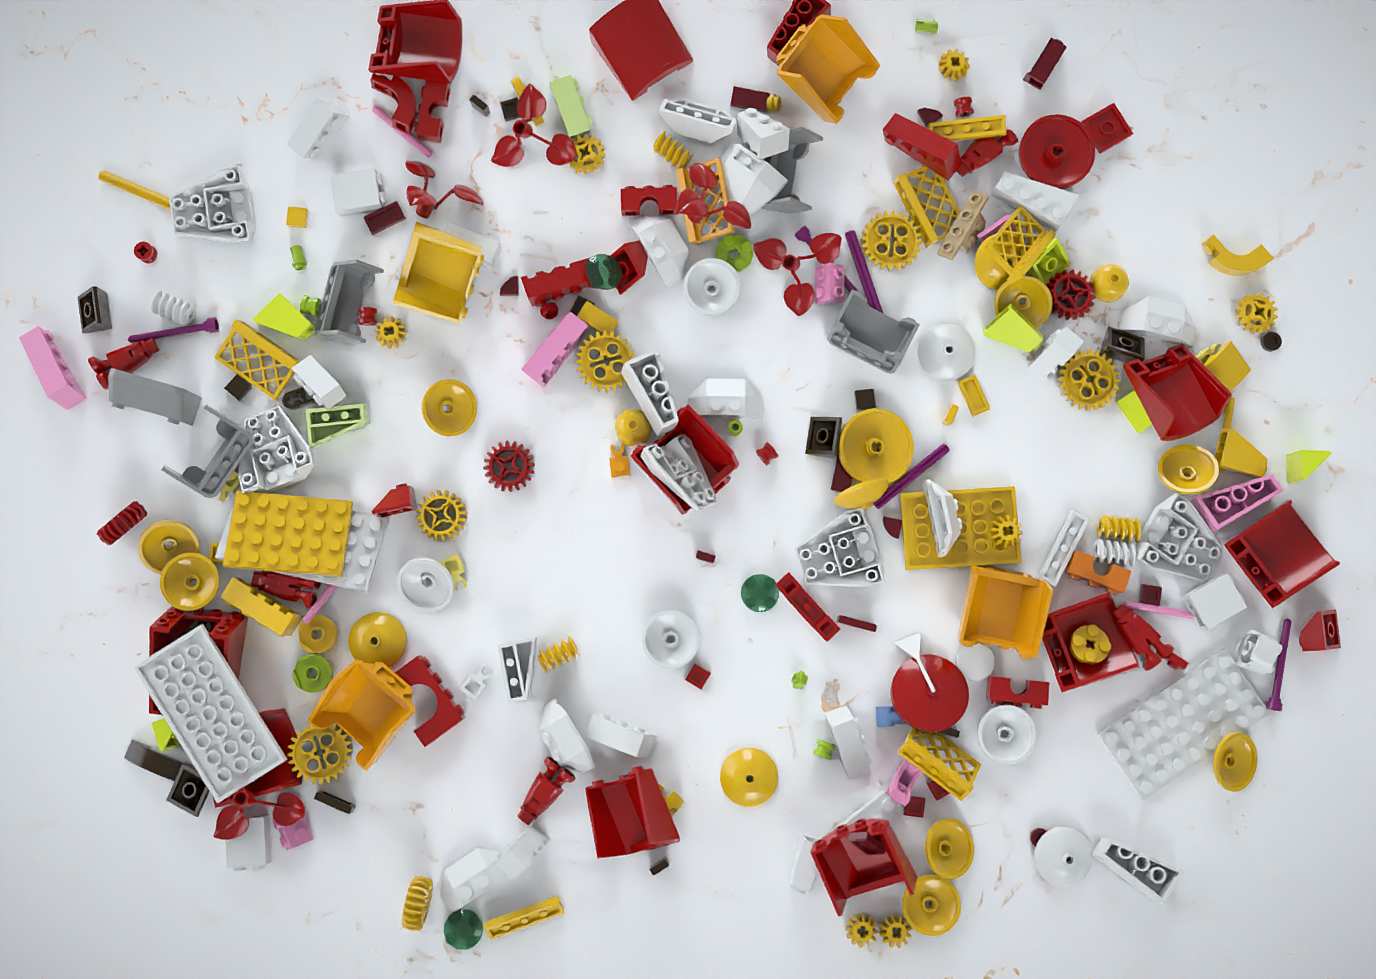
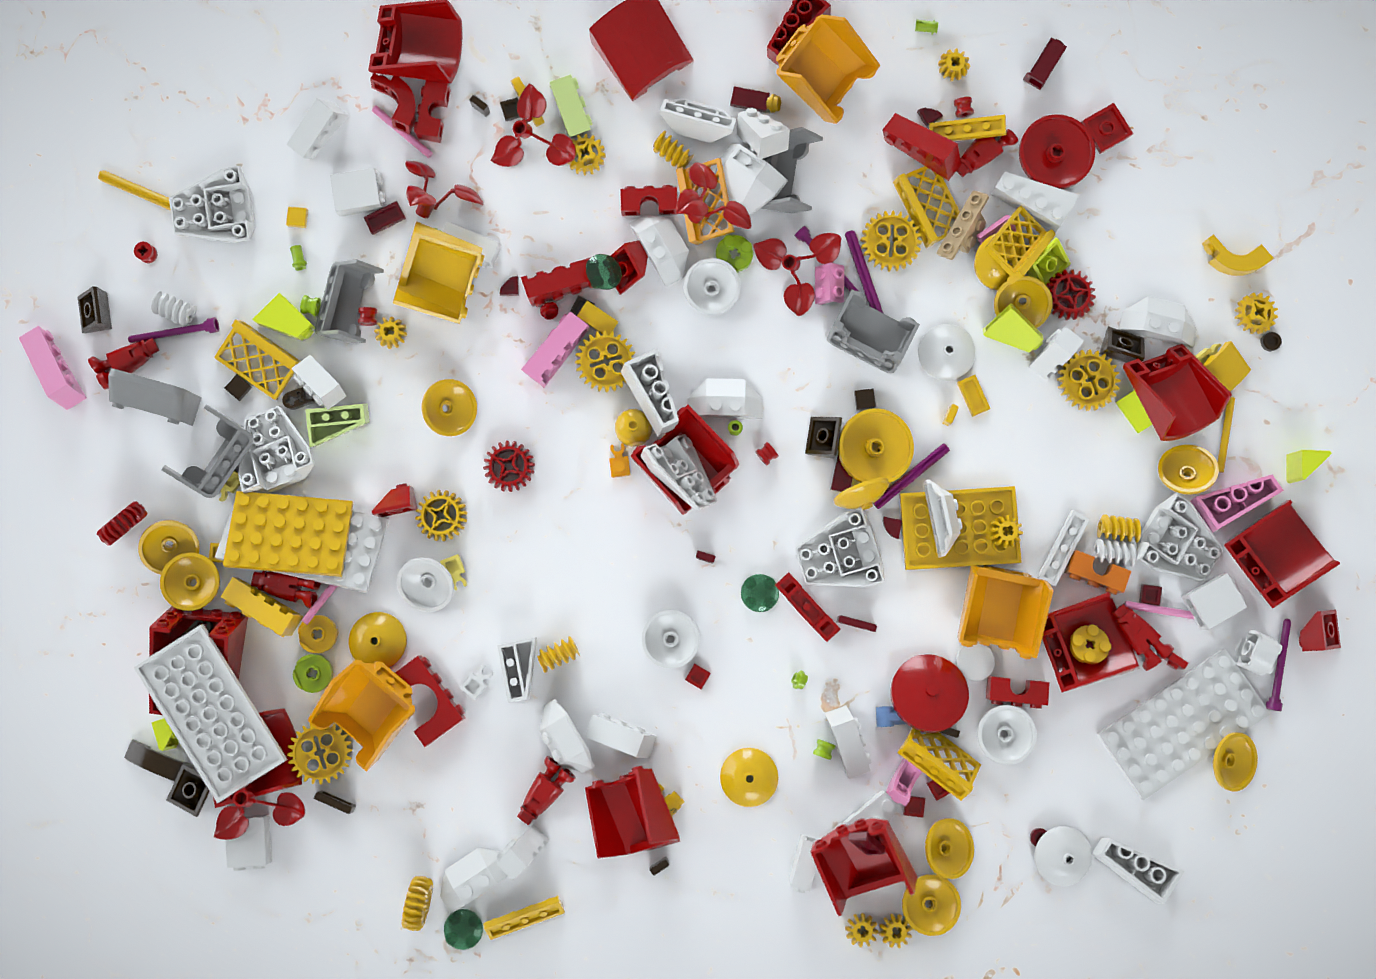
bright pink bracket [272,816,313,851] -> none
white piece [894,632,935,692] -> none
yellow cylinder [1090,264,1129,303] -> none
yellow slope [1214,428,1268,478] -> none

